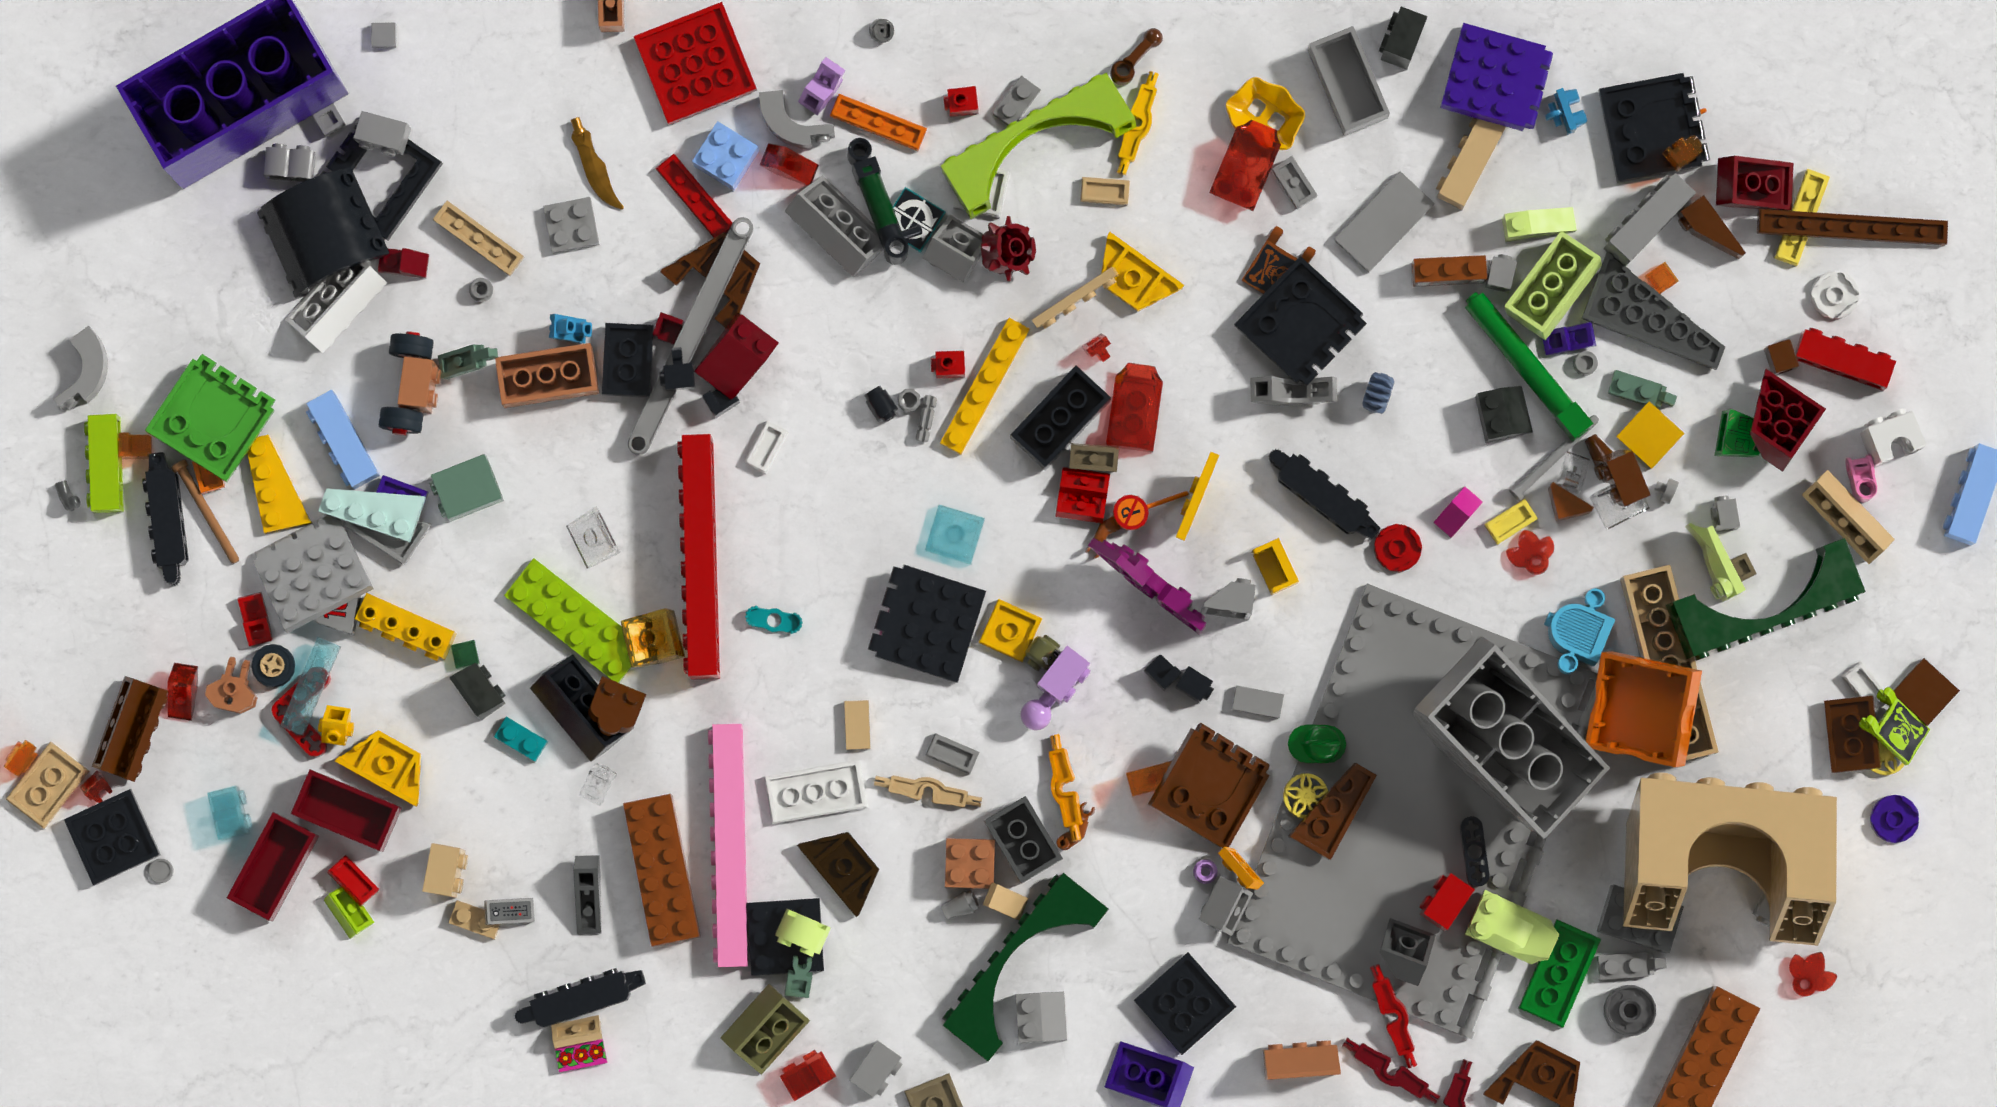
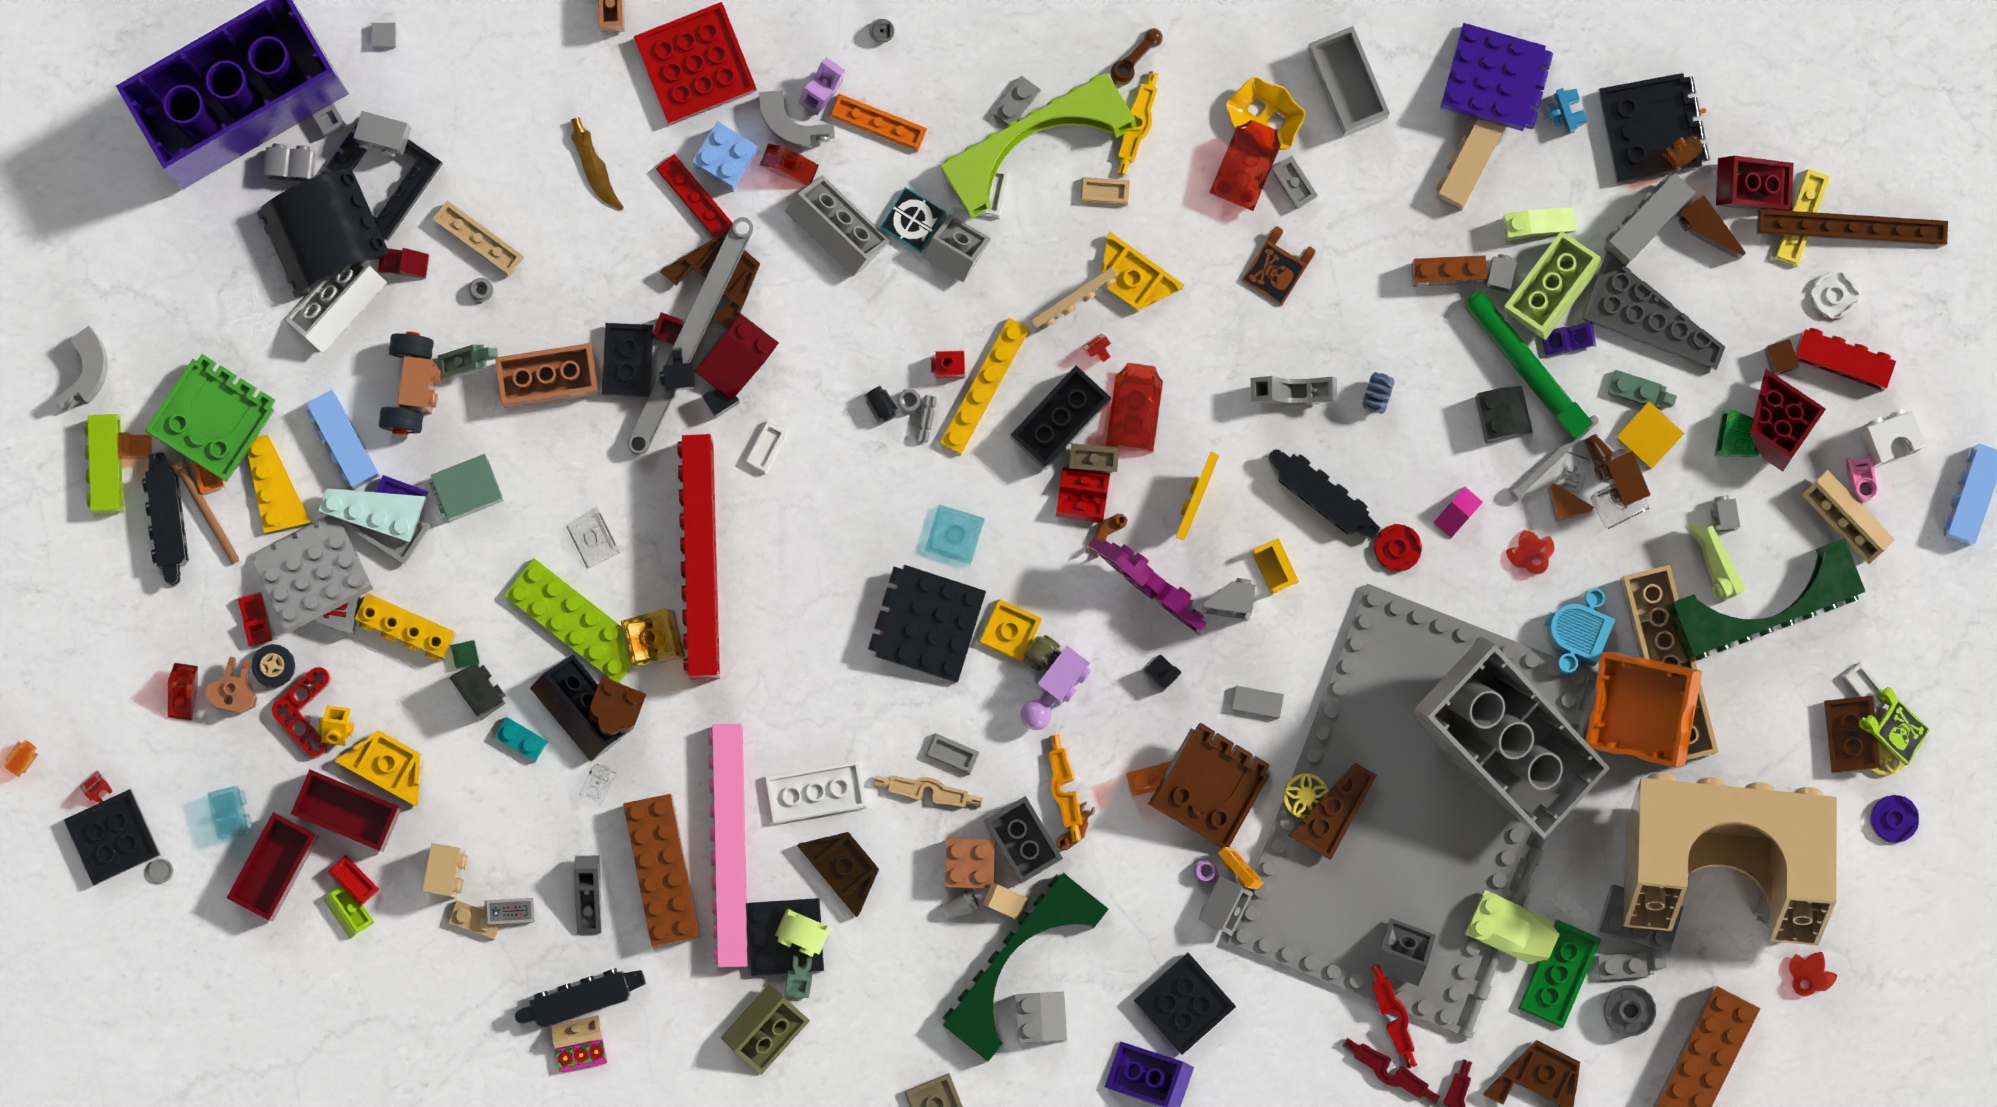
tan tile [6,742,90,829] -> none
dark grey arm [55,480,81,511] -> none
reddish brown brick [91,676,168,782] -> none
clear light blue plate [280,637,341,736] -> none
light grey plate [543,197,600,254] -> none
dark azure hips [549,314,592,344] -> none
teal piece [745,606,803,634] -> none
clear red brick [780,1050,837,1101] -> none
tan tile [844,700,870,750] -> none
piece [847,138,923,265] -> none
light grey brick [849,1041,903,1097] -> none
red brick [943,86,979,117] -> none
dark red brick [980,216,1036,282] -> none
piece [1113,491,1189,530] -> none
black brick [1175,666,1214,703] -> none
black hinge [1234,256,1367,386] -> none
nougat slope [1263,1040,1341,1080] -> none
green piece [1288,724,1346,763] -> none
light grey tile [1334,171,1435,273] -> none
pearl dark grey brick [1378,6,1428,70] -> none
red brick [1419,873,1475,931] -> none
black beam [1460,816,1490,887] -> none
light yellow tile [1484,499,1538,545] -> none
light grey tile [1573,351,1598,376] -> none
clear orange tile [1645,262,1679,294] -> none
light grey tile [1654,478,1679,504] -> none
dark tan tile [1731,553,1757,582] -> none
reddish brown tile [1893,658,1960,726] -> none

